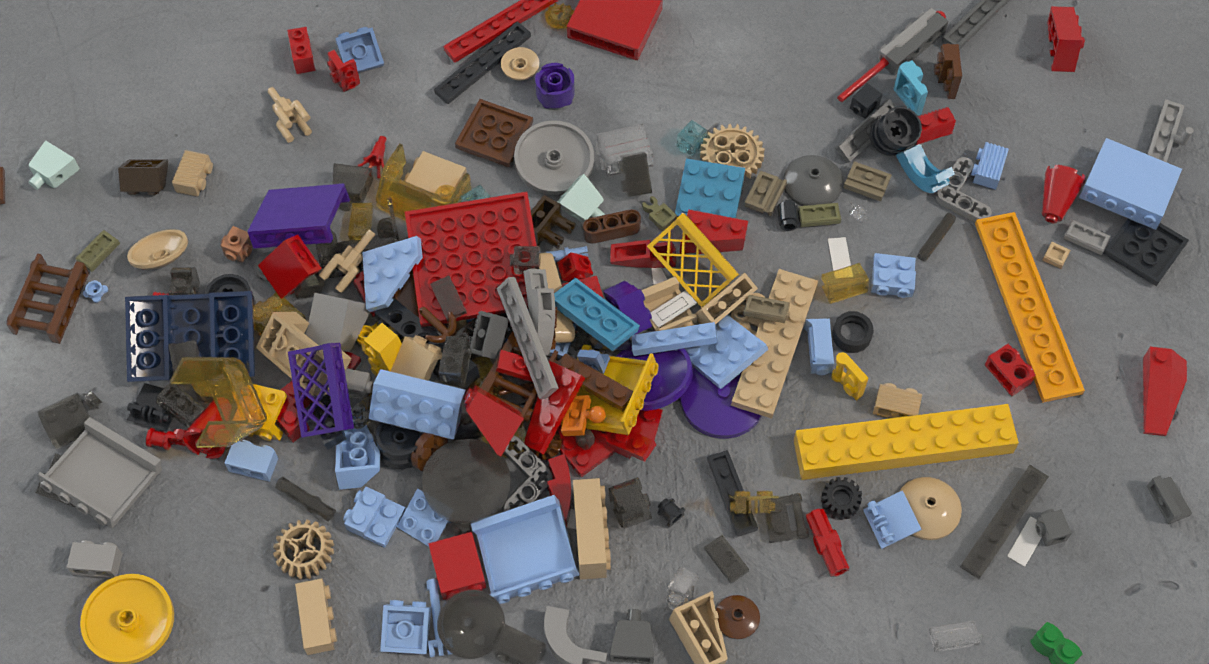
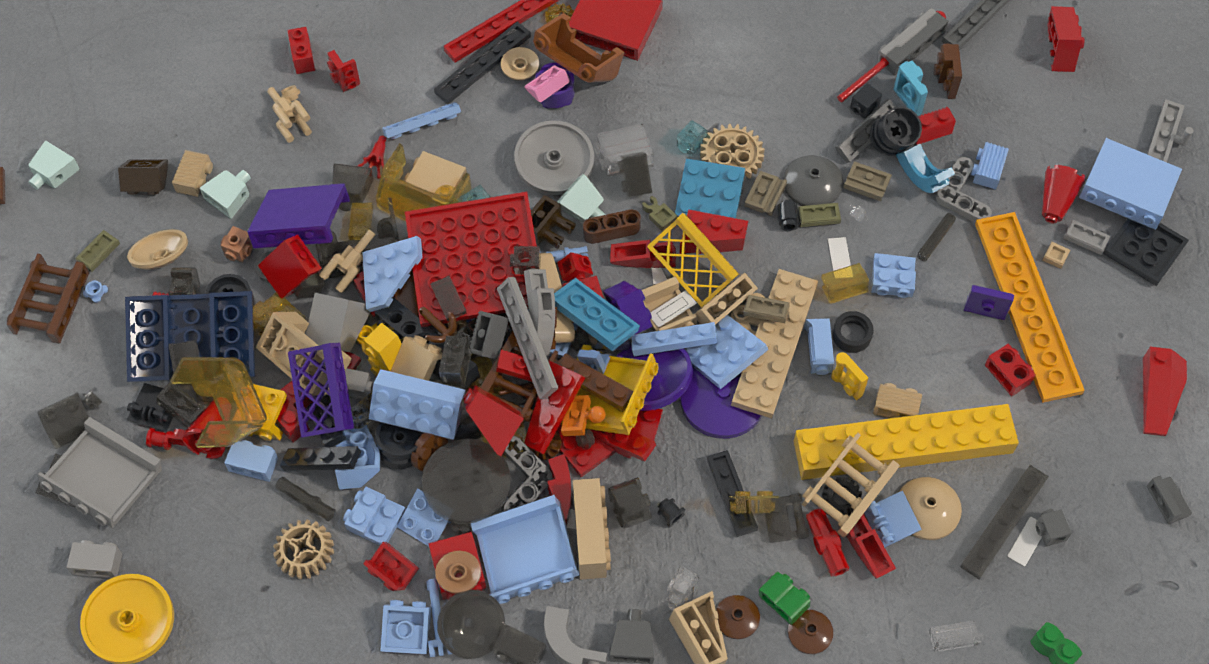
tan brick [295,579,337,655] -> none
medium blue plate [335,27,384,73] -> none
reddish brown plate [455,99,533,167] -> none
clear smoke plate [704,535,749,584] -> none
none -> light aqua torso [200,170,251,219]
none -> black plate [280,446,362,471]
none -> tan plate [281,85,301,101]
none -> red bracket [363,542,419,591]
none -> light blue plate [382,102,461,139]
none -> medium nougat dish [435,551,481,594]
none -> bright pink slope [525,66,570,102]
none -> dark orange windscreen [533,13,624,82]
none -> green brick [759,571,811,625]
none -> reddish brown dish [788,610,833,654]
none -> tan fence [801,433,900,538]
none -> red slope [846,514,896,579]
none -> dark purple plate [963,285,1014,320]

